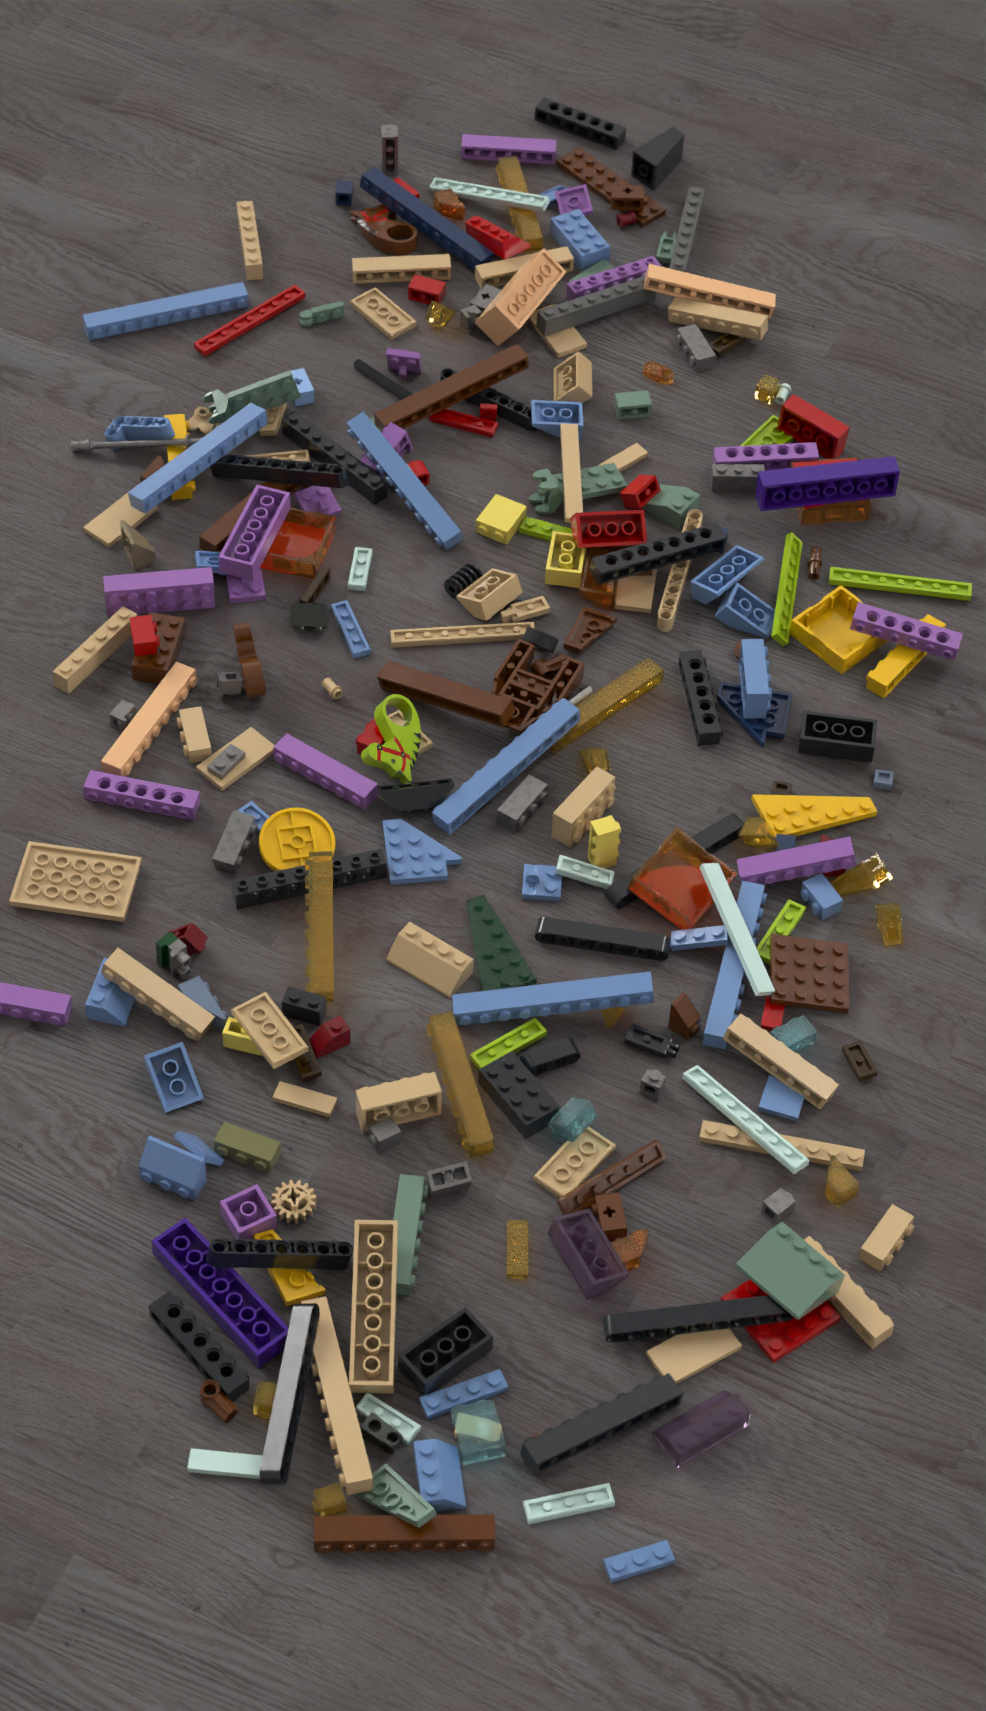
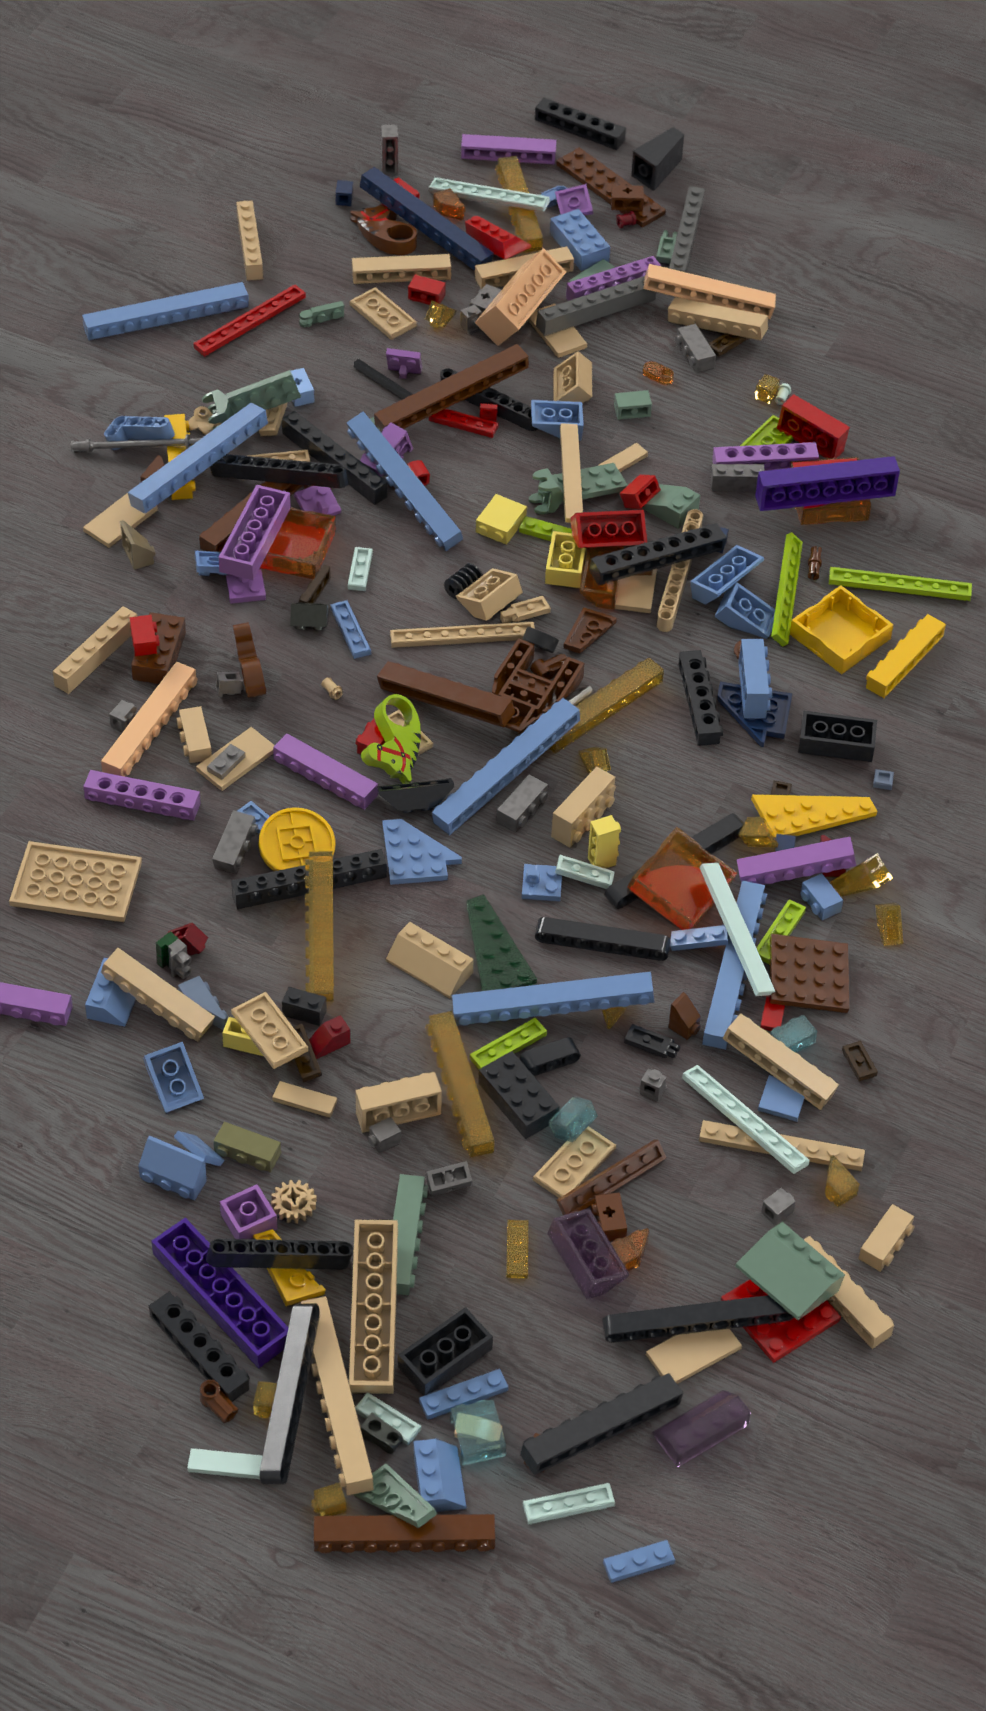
medium lavender brick [103,567,215,617] -> none
medium lavender brick [850,602,963,661] -> none

